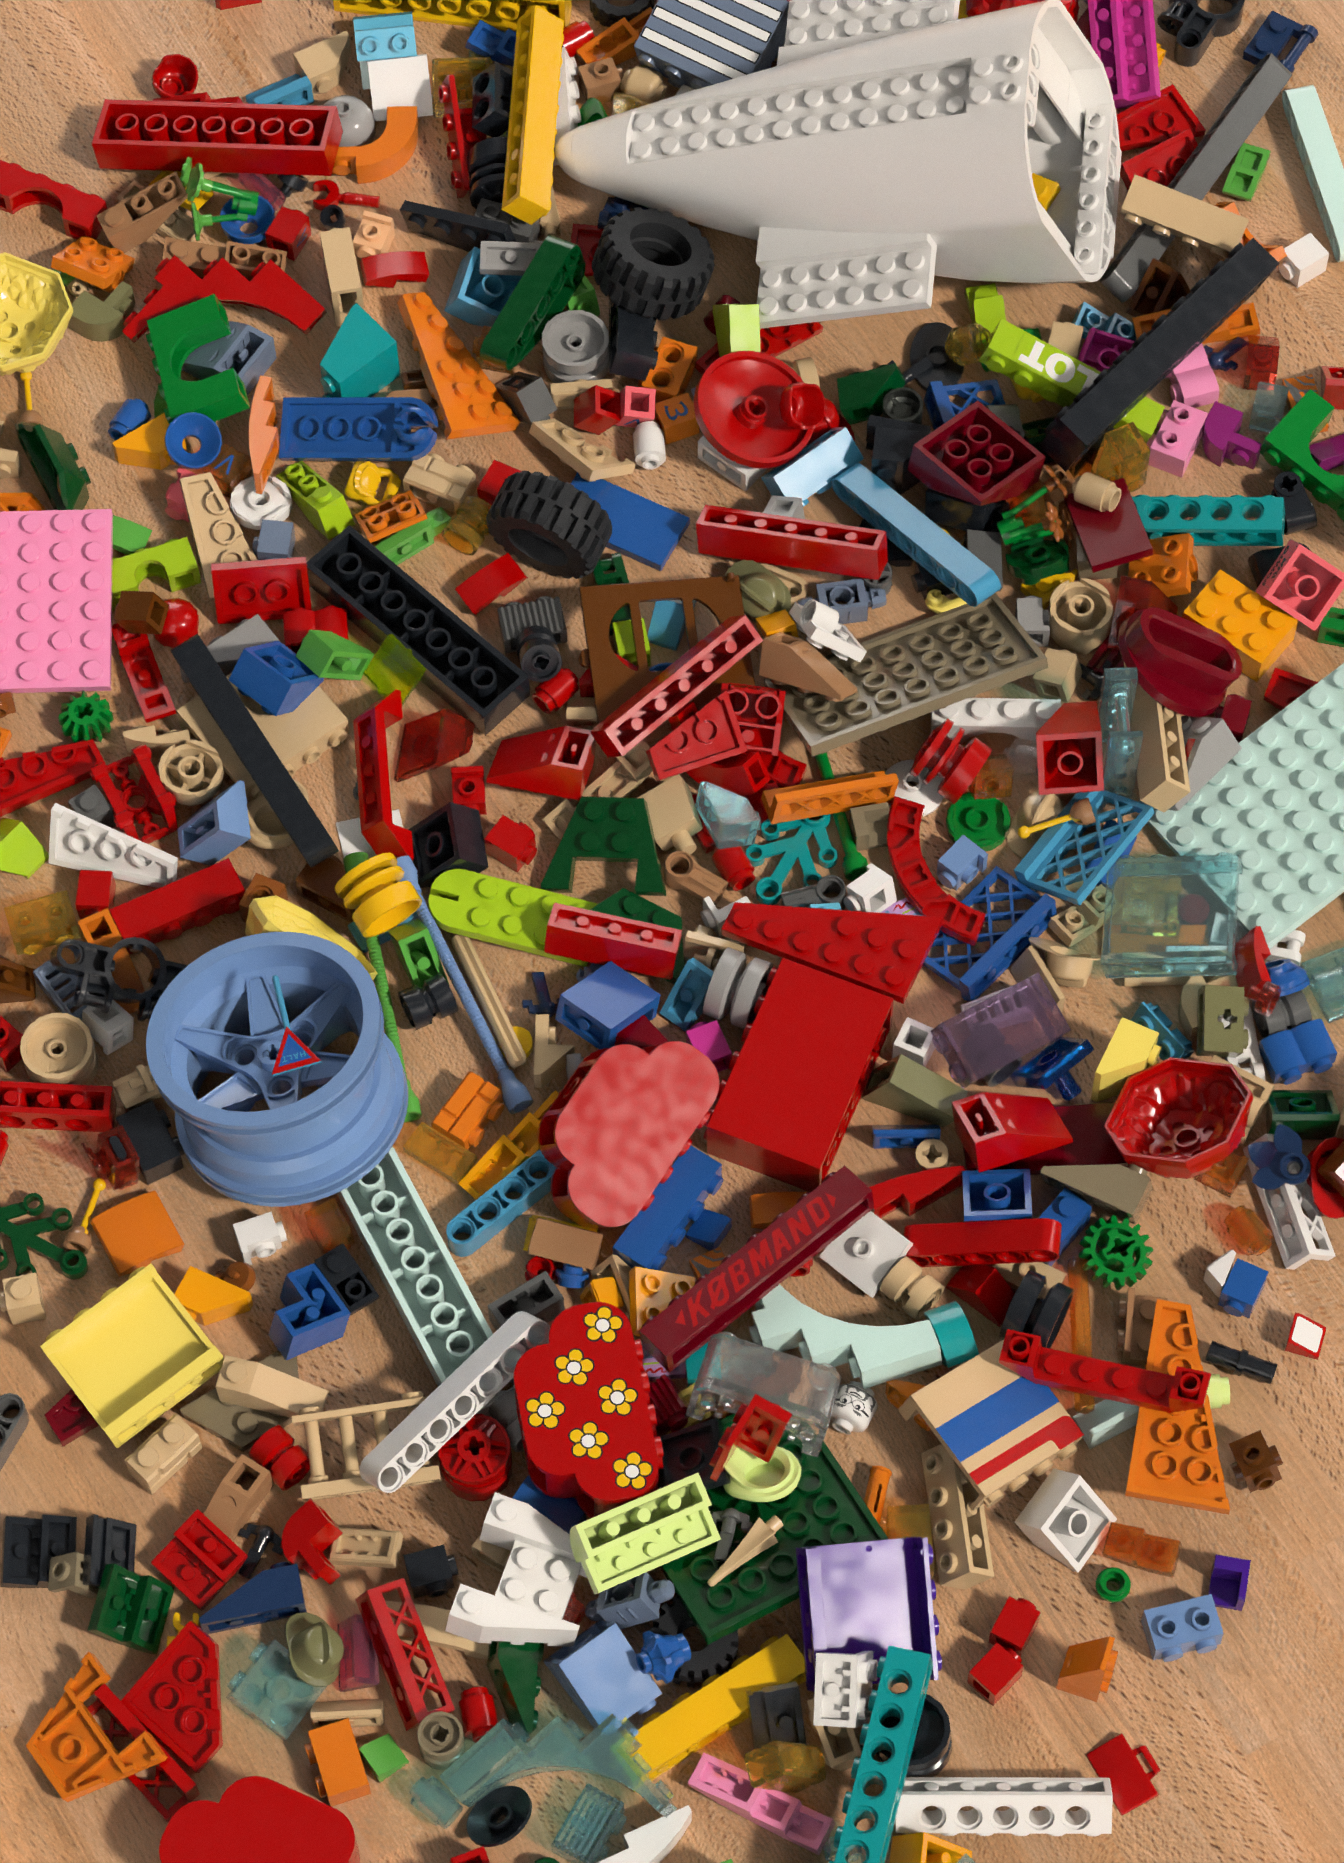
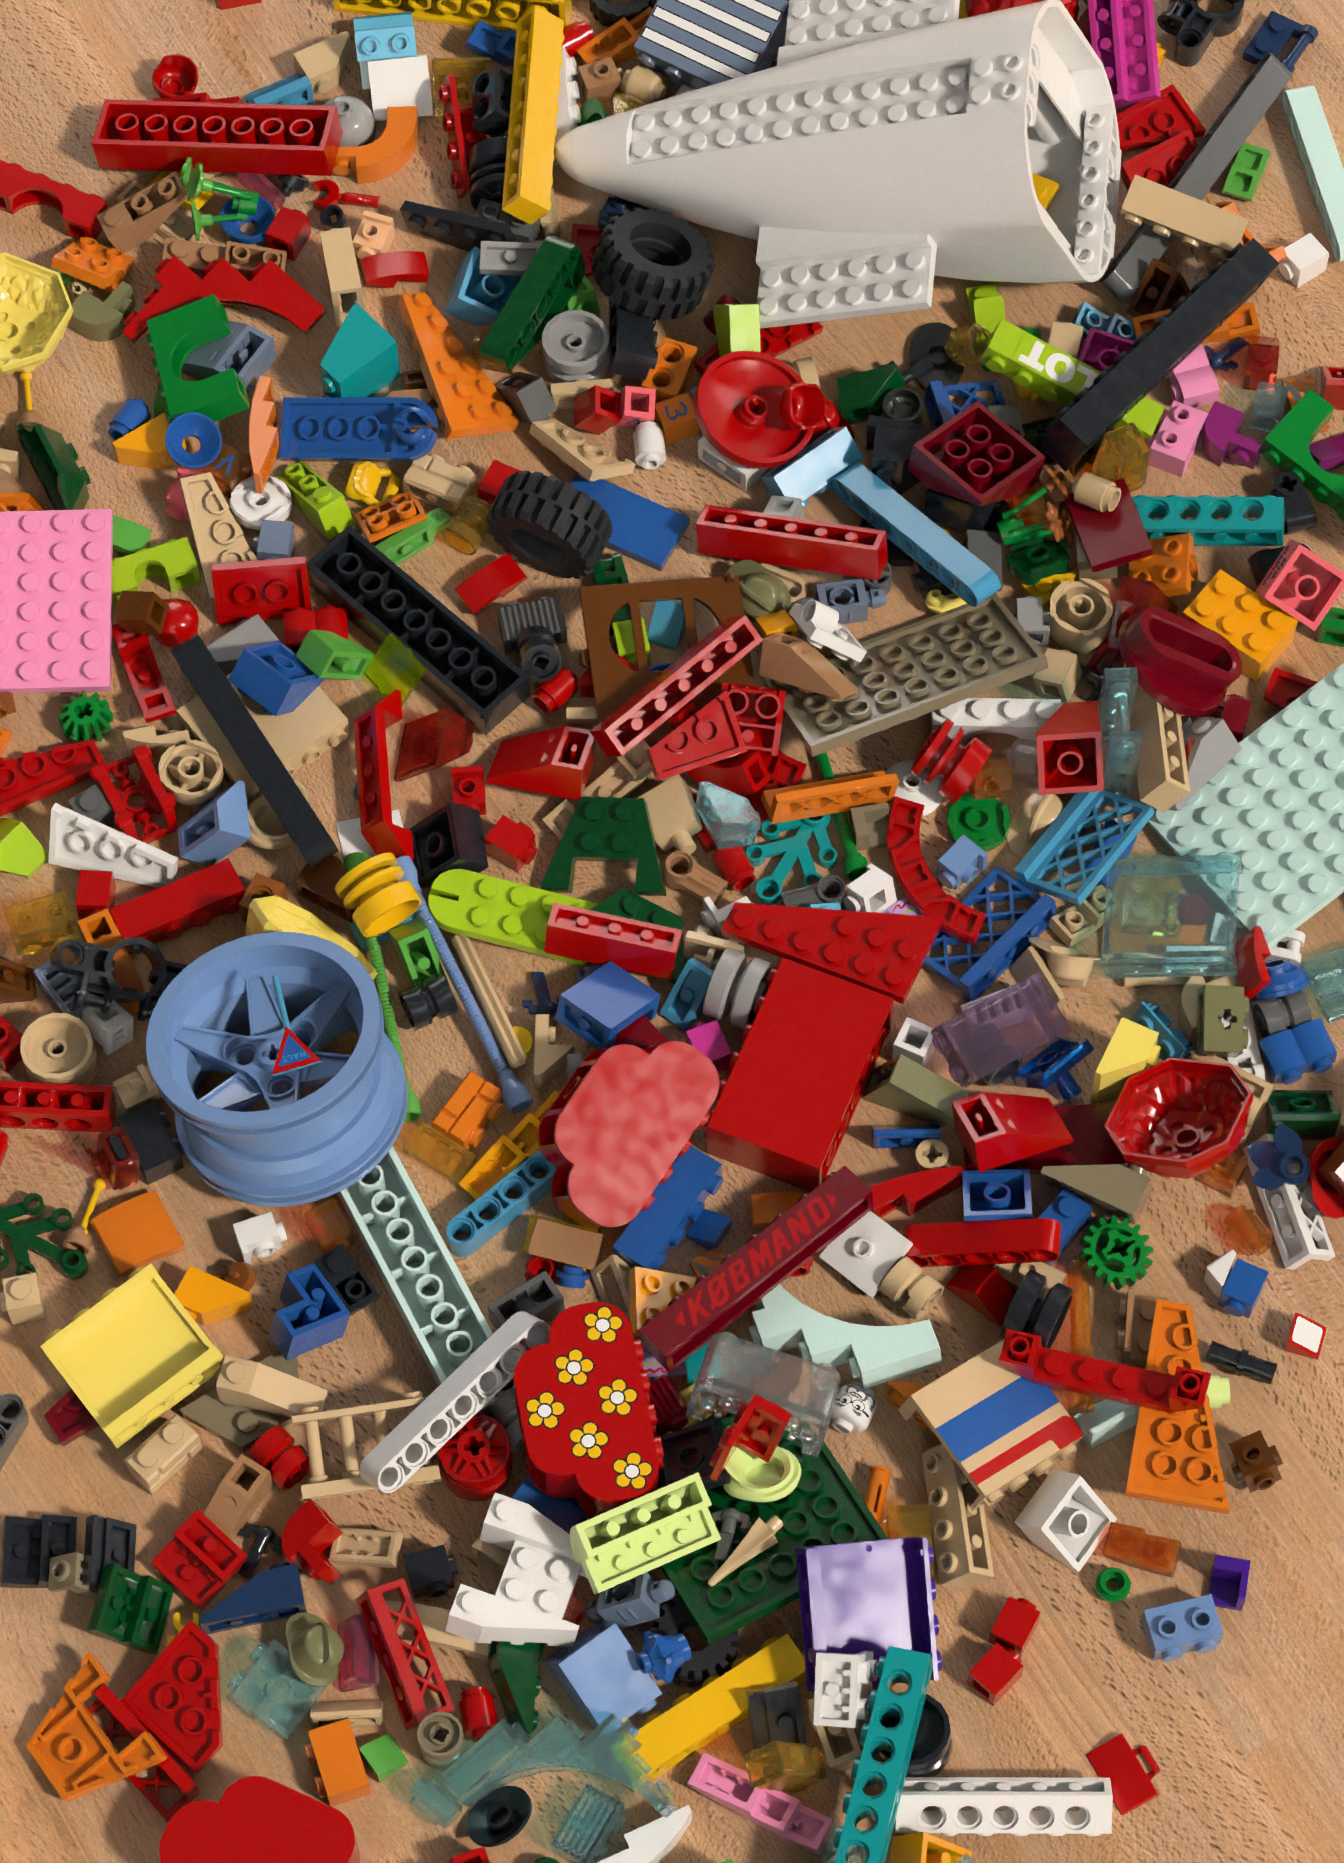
light orange slope [580,1277,624,1309] -> none
teal brick [922,1301,979,1368] -> none
hinge [1017,798,1096,839] -> none
orange slope [1056,1636,1118,1702] -> none
clear red tile [1247,981,1281,1017] -> none

